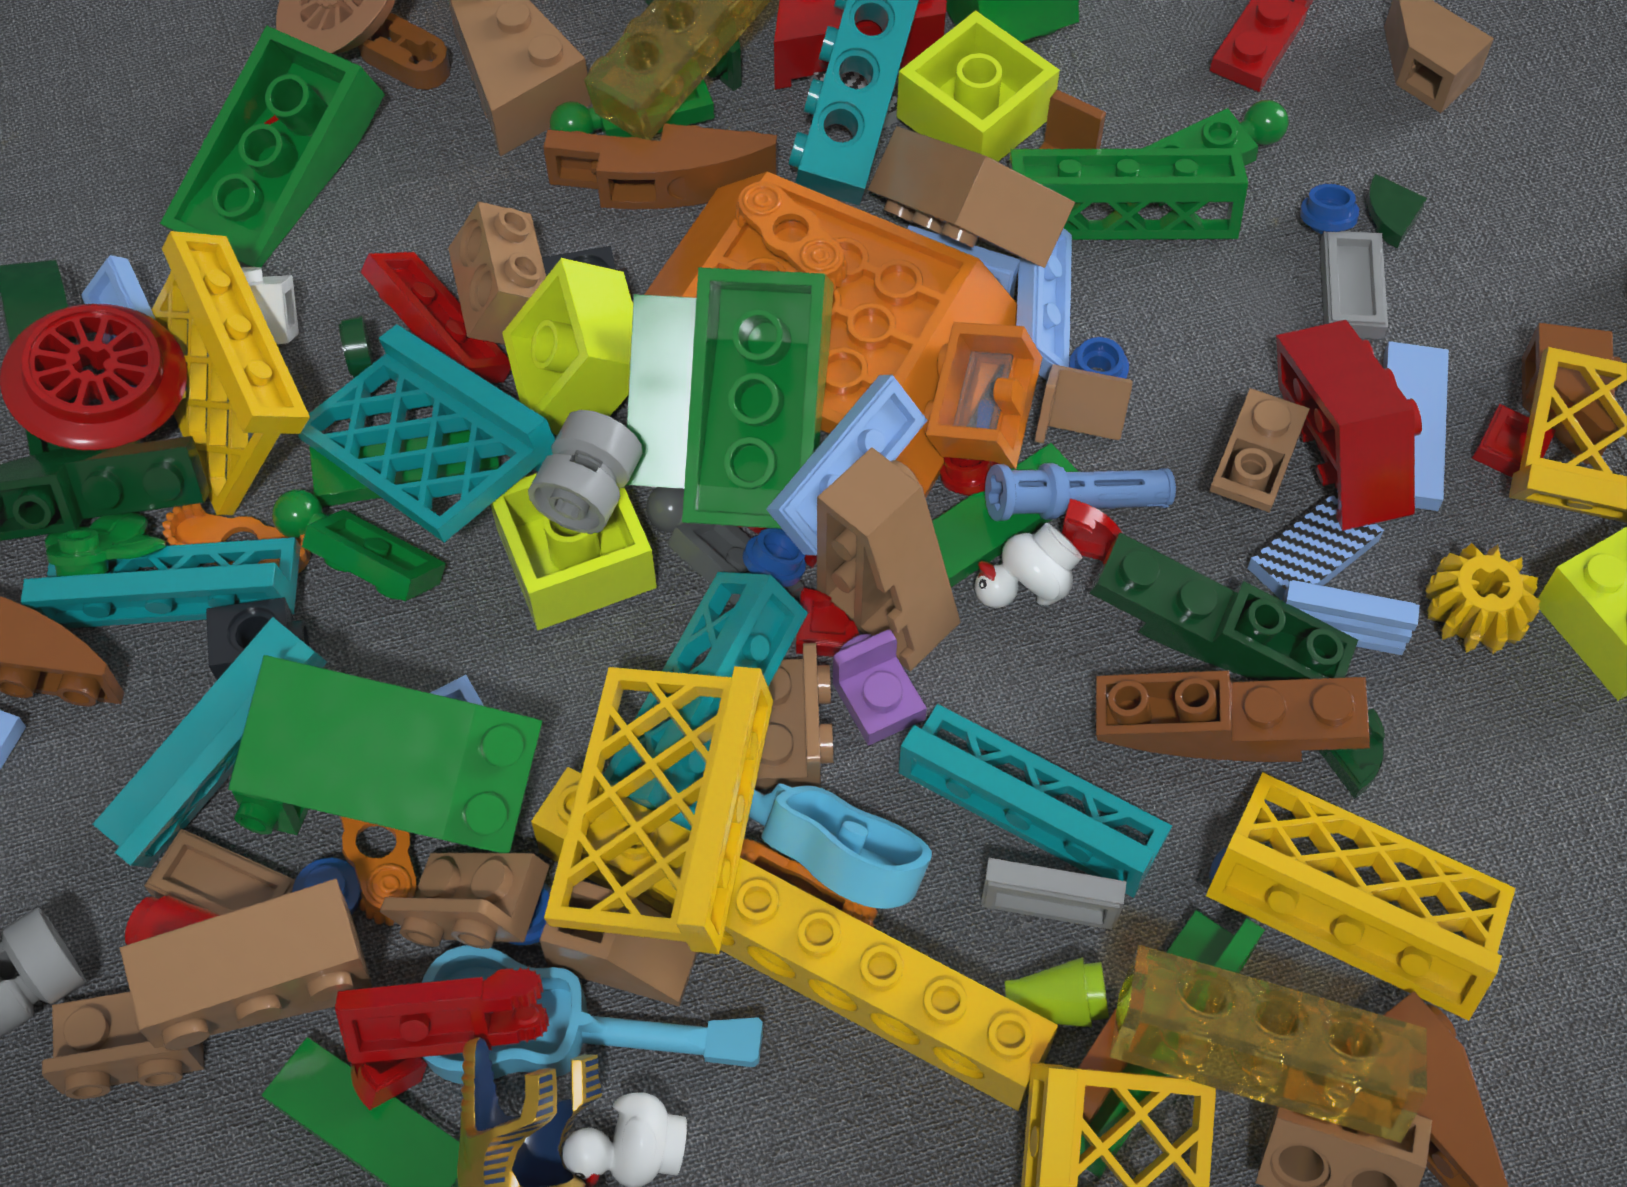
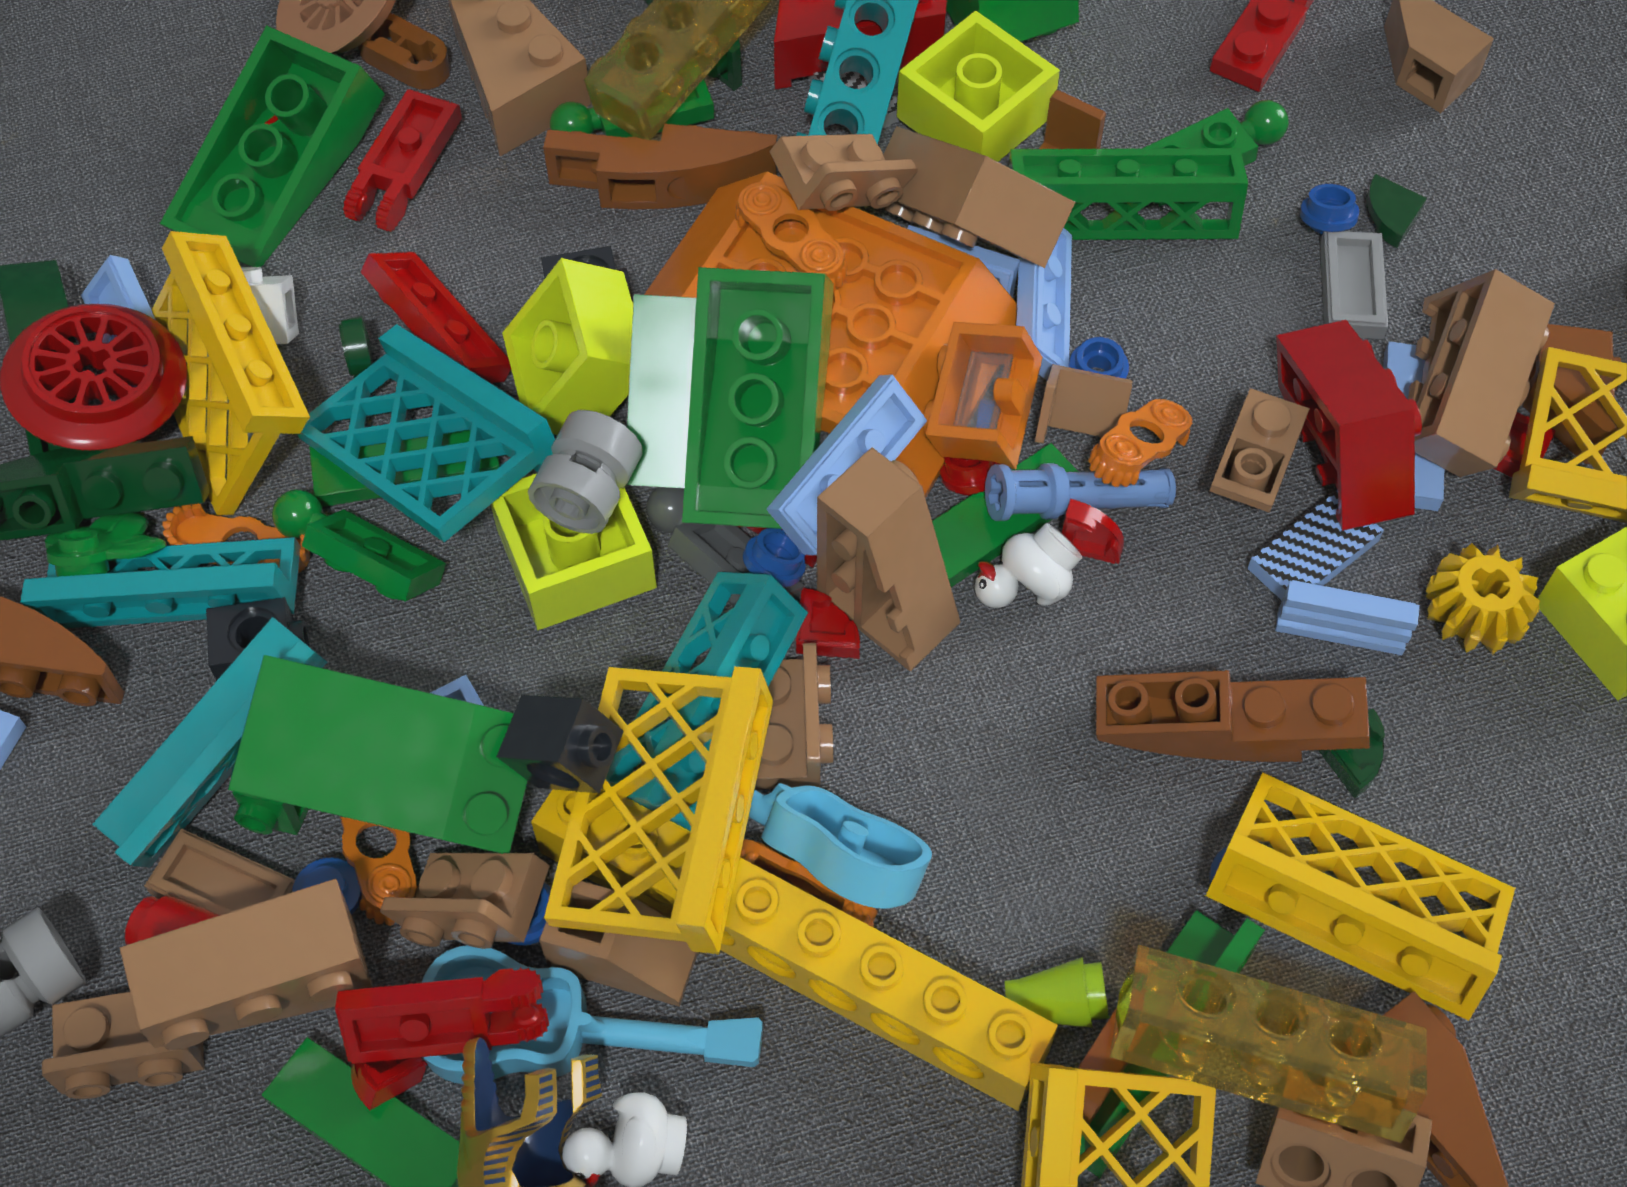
medium nougat brick [448,201,546,344] -> none
medium lavender bracket [833,630,927,746] -> none
teal fence [898,704,1172,898] -> none
light grey tile [981,858,1126,930] -> none
dark green slope [1089,533,1358,681] -> none
none -> red hinge [343,89,462,232]
none -> black brick [496,695,624,794]
none -> medium nougat bracket [769,134,918,211]
none -> orange piece [1088,399,1192,487]
none -> medium nougat wedge [1408,269,1555,477]

